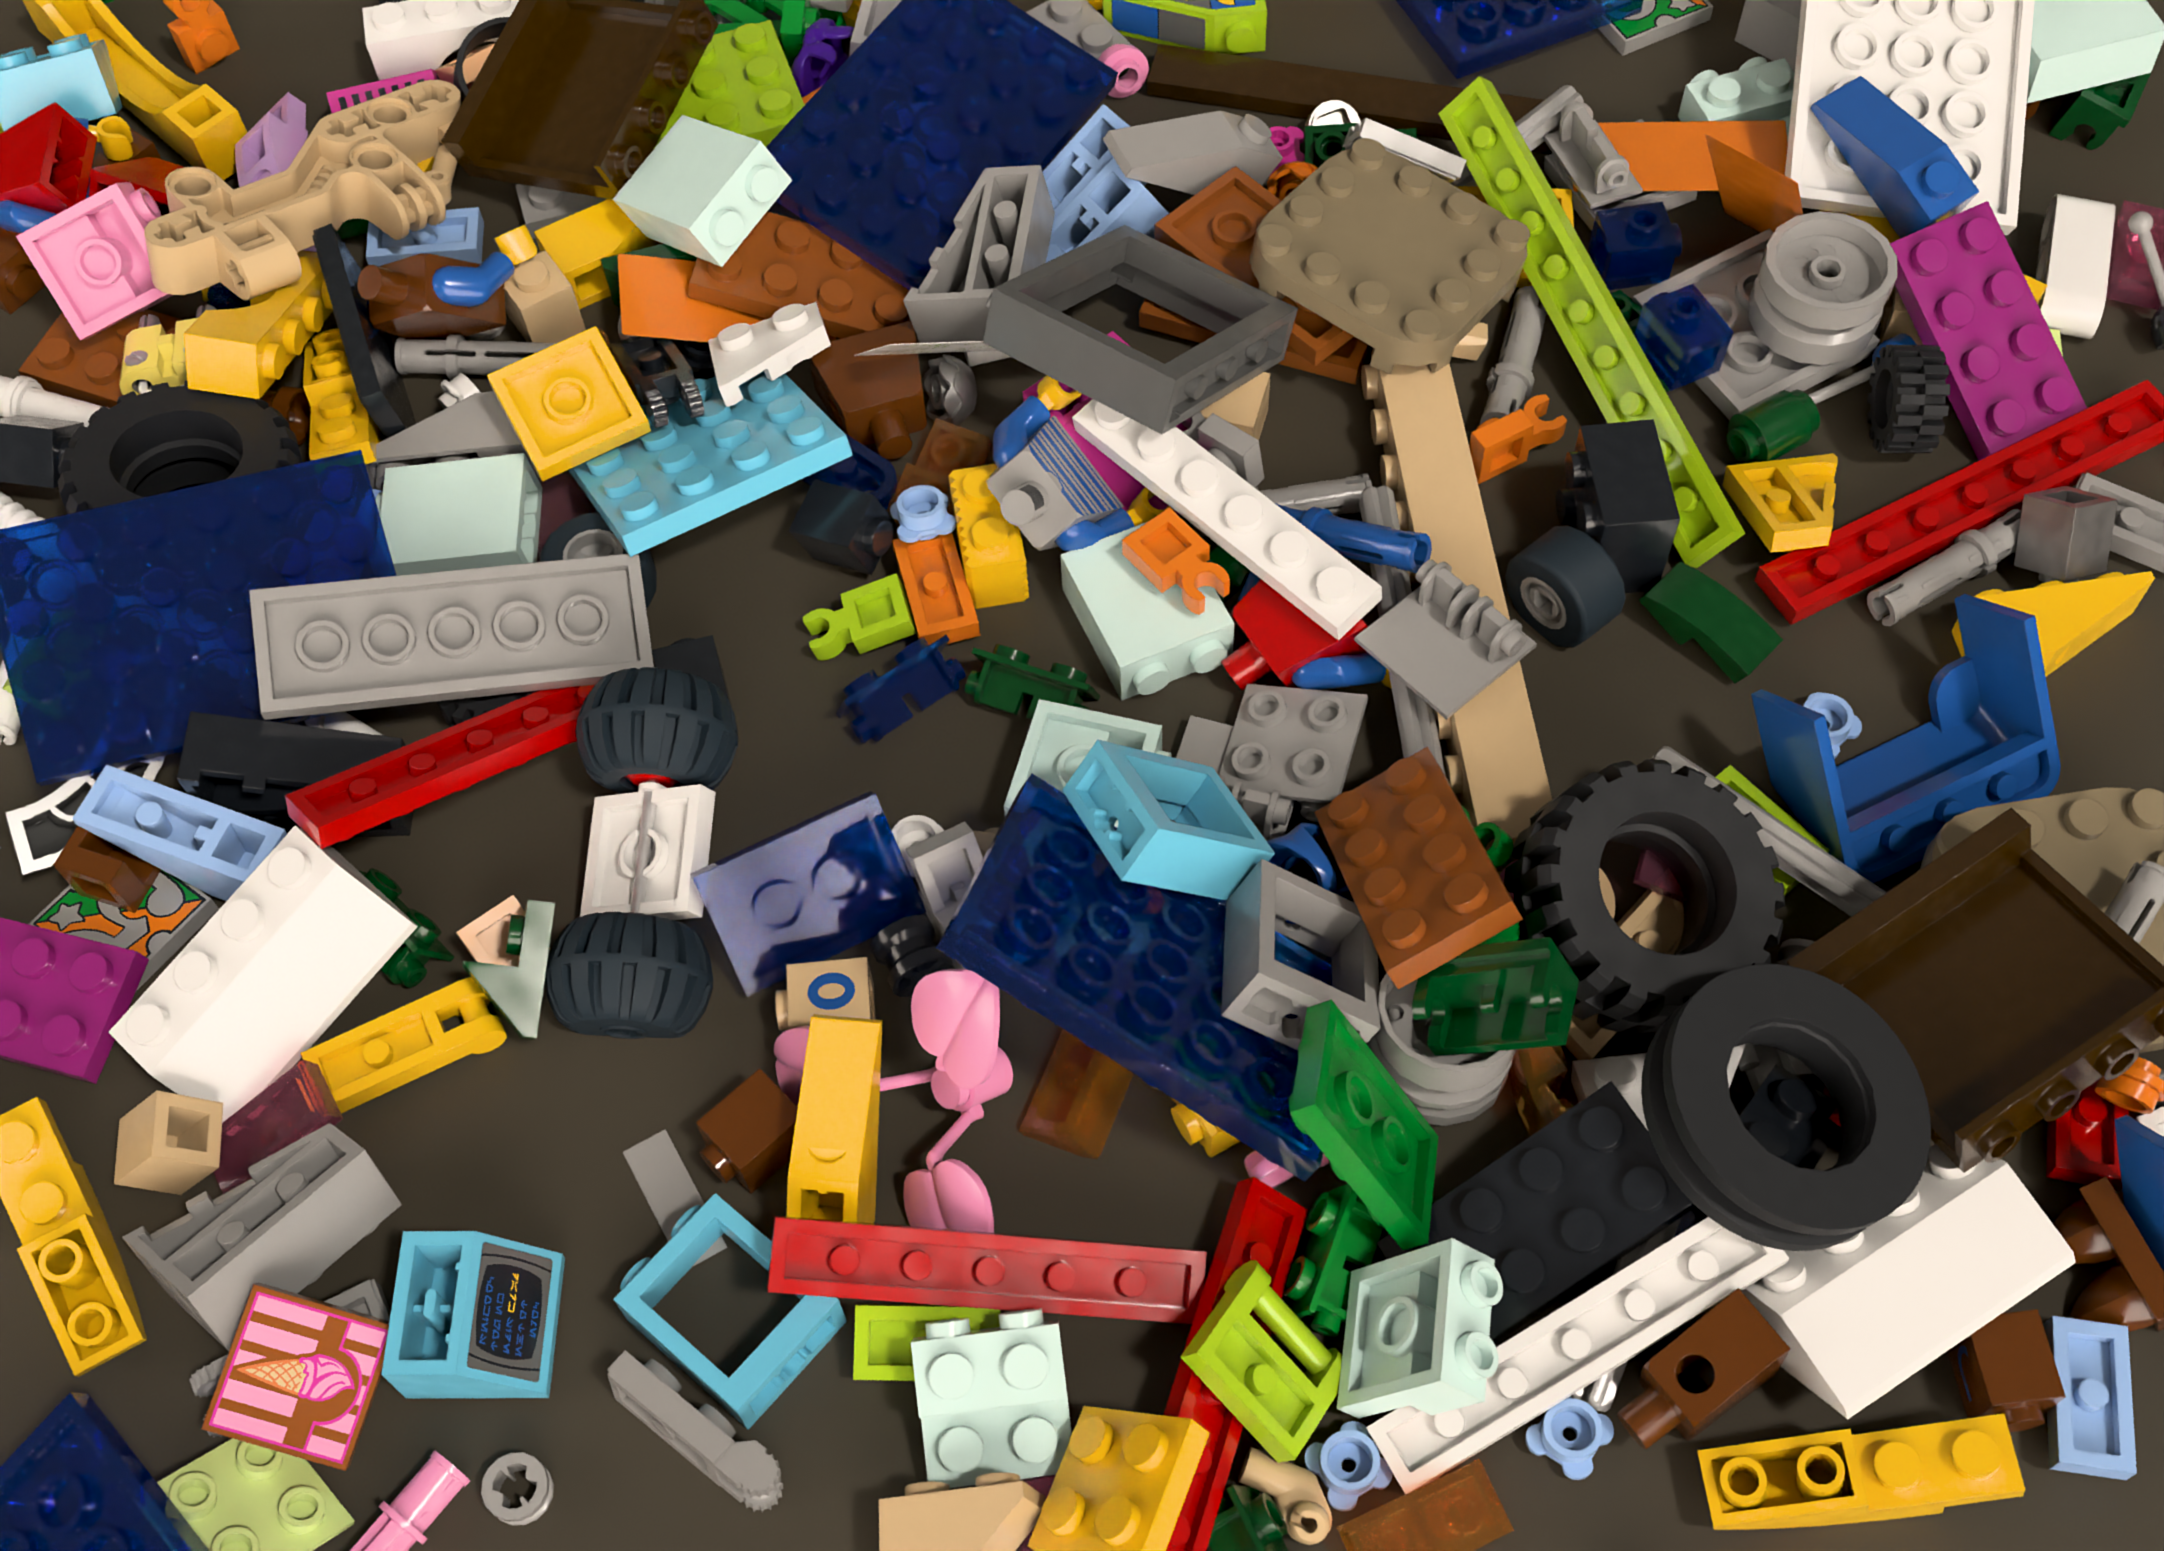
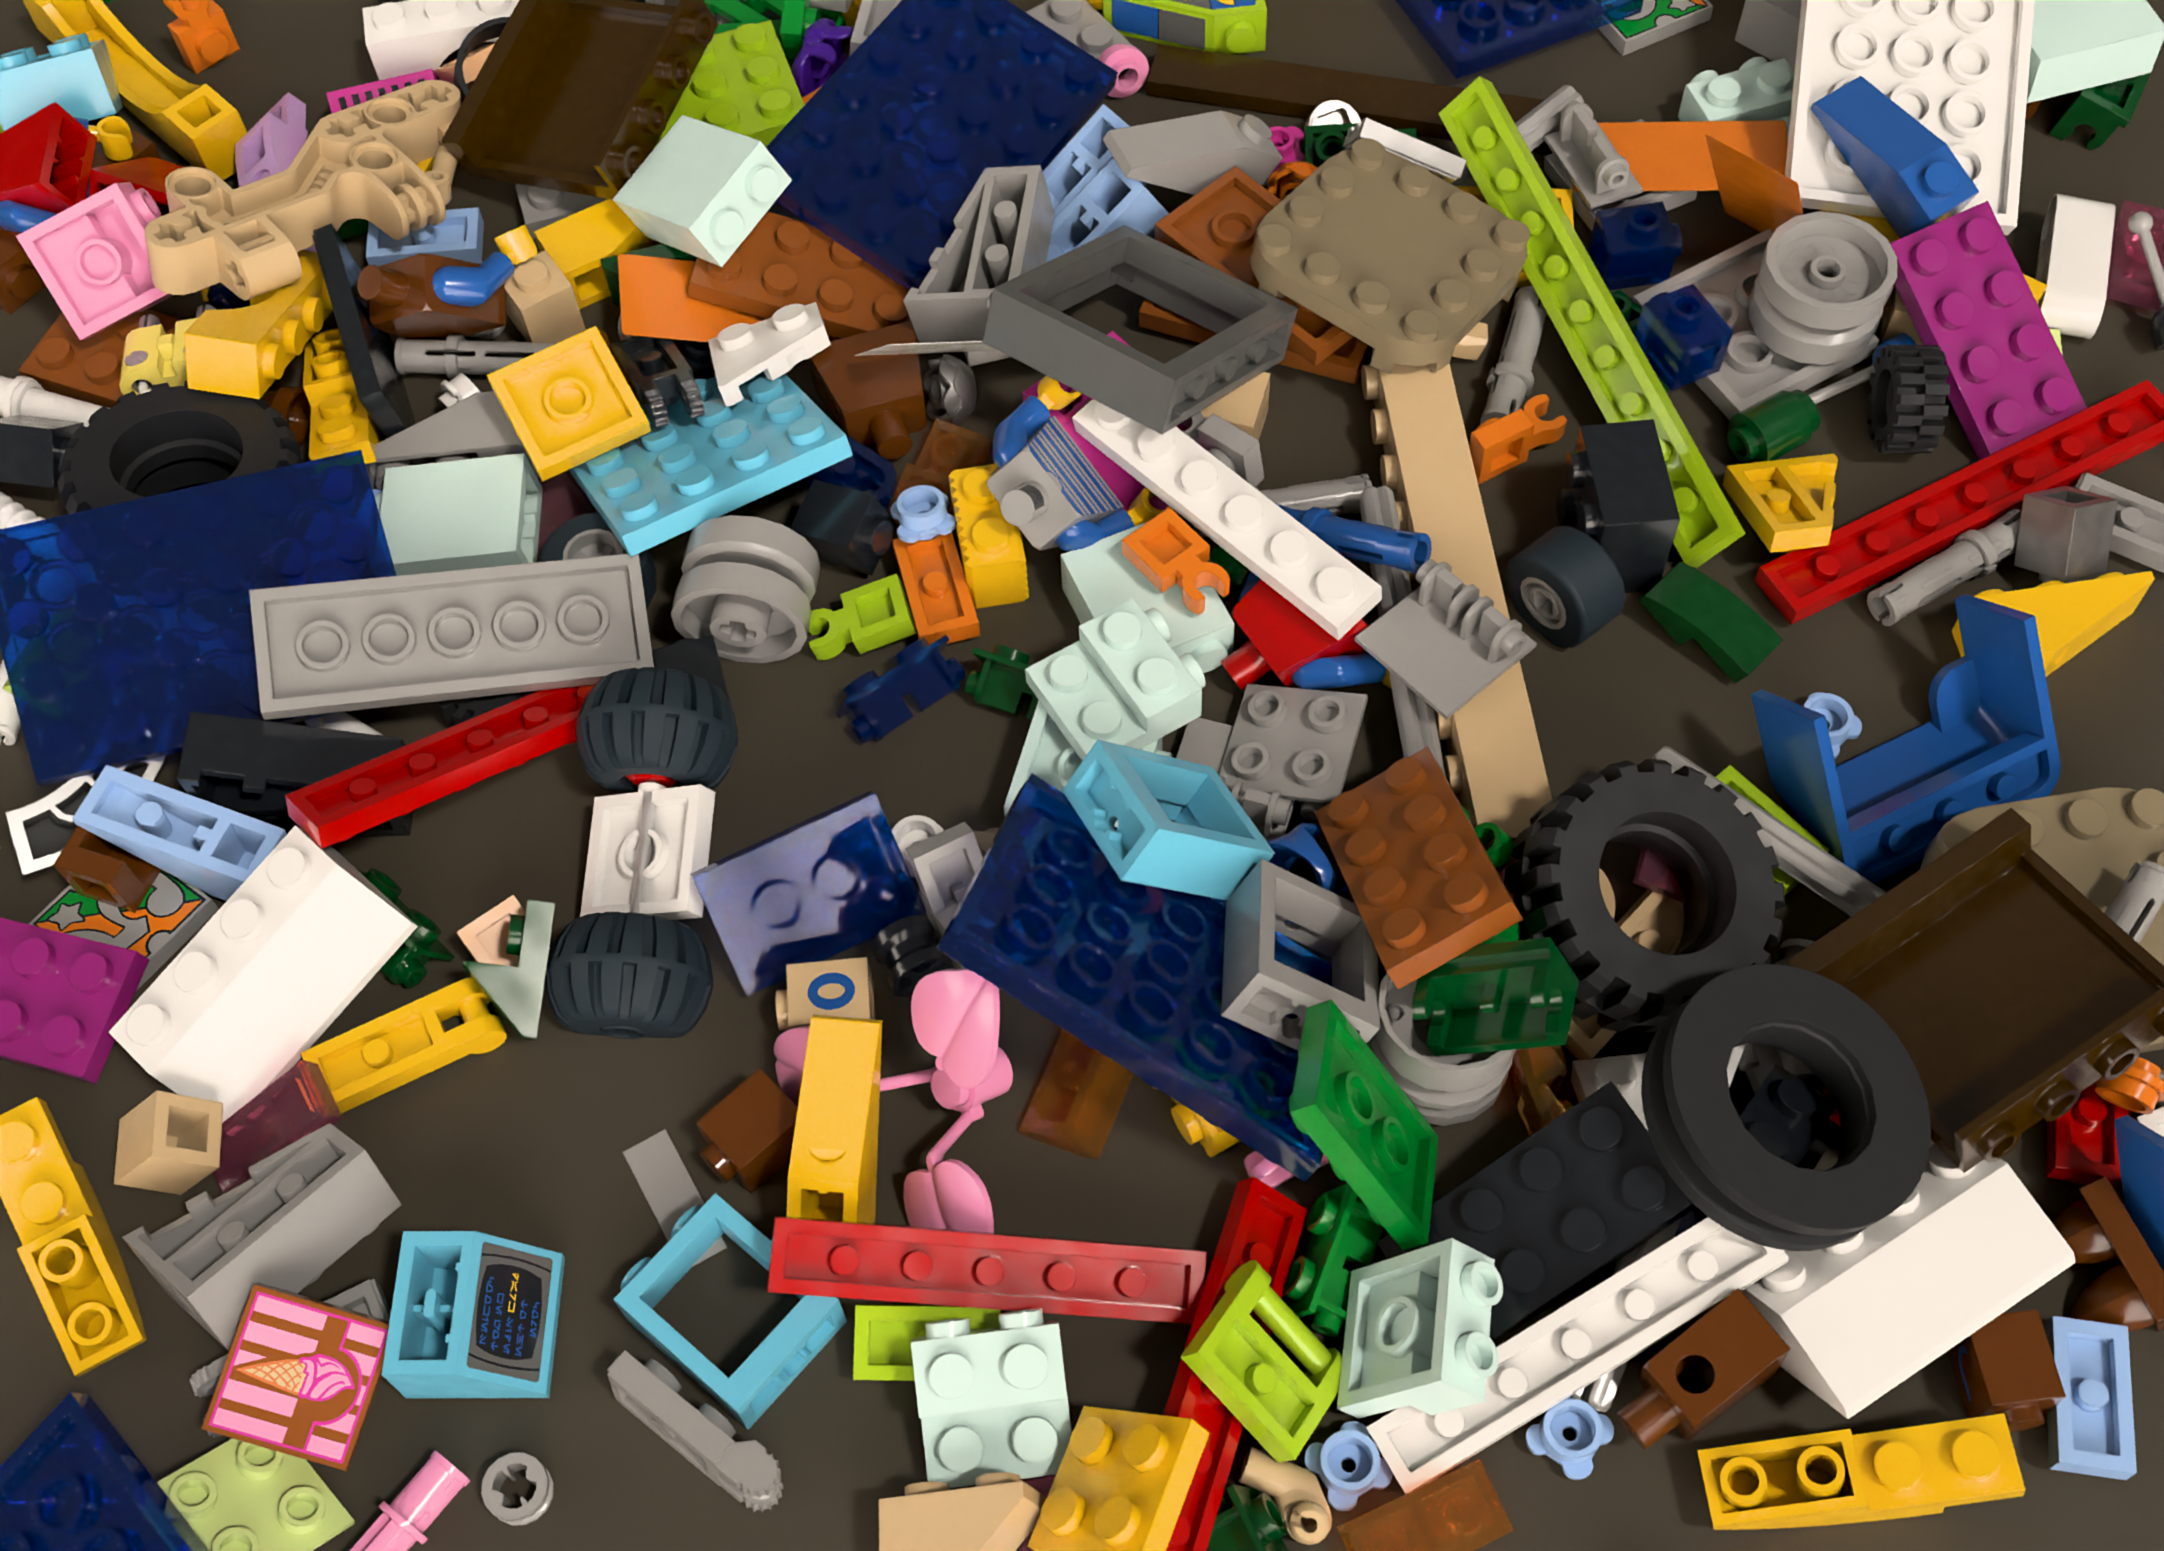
none -> light grey wheel [671,515,820,663]
none -> light aqua plate [1025,598,1206,761]

